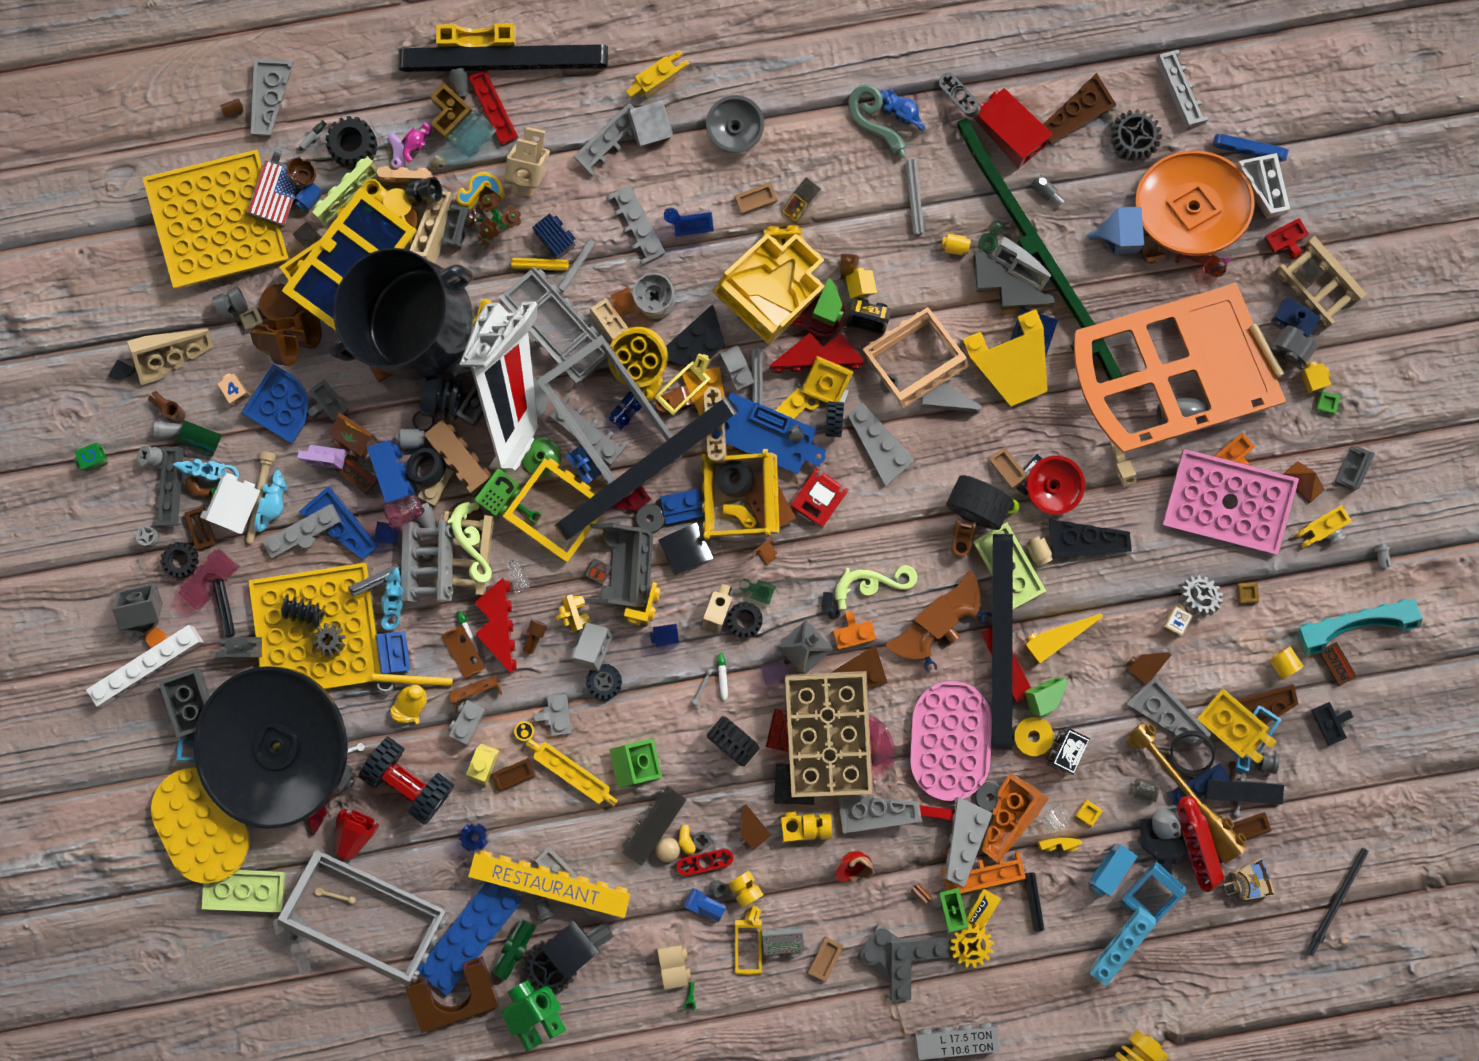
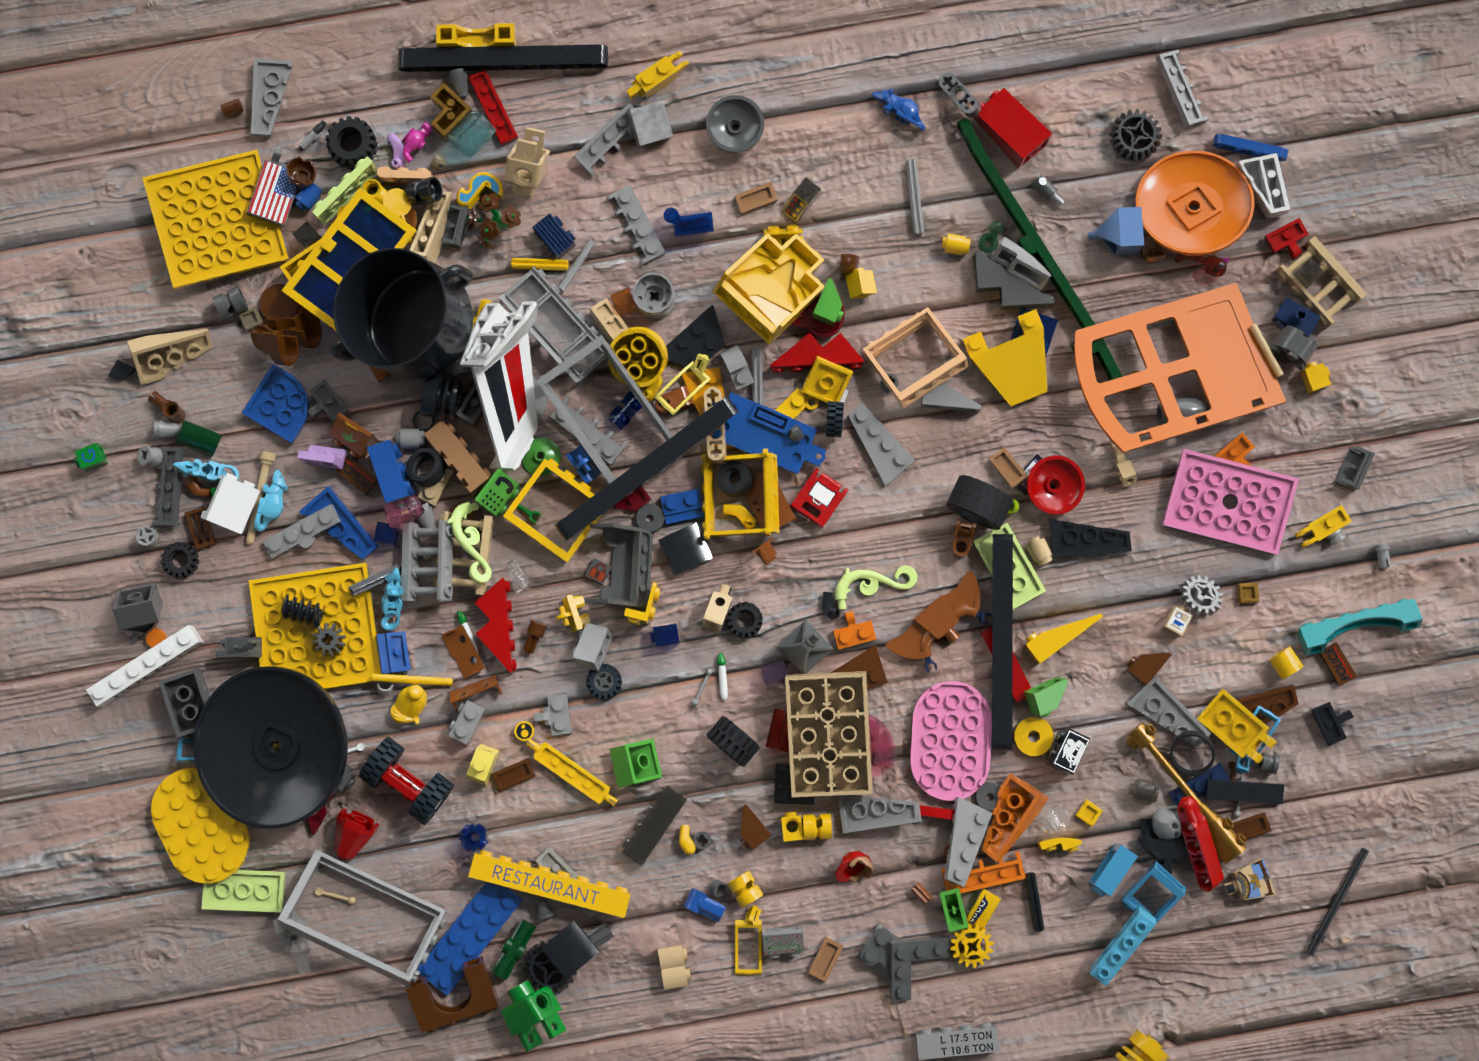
clear pink arch [178,549,240,610] -> none
black axle [213,579,235,637] -> none
light nougat brick [217,373,250,406] -> none
tan piece [655,837,680,863] -> none
red beam [677,848,734,876] -> none
green hand [684,982,696,1011] -> none
clear green plate [739,579,776,605] -> none
black slope [847,298,891,334] -> none
sand green plant [848,85,907,159] -> none
reddish brown wing [1043,73,1116,145] -> none
dark orange slope [1284,461,1325,503] -> none
bright green tile [1315,391,1340,415] -> none

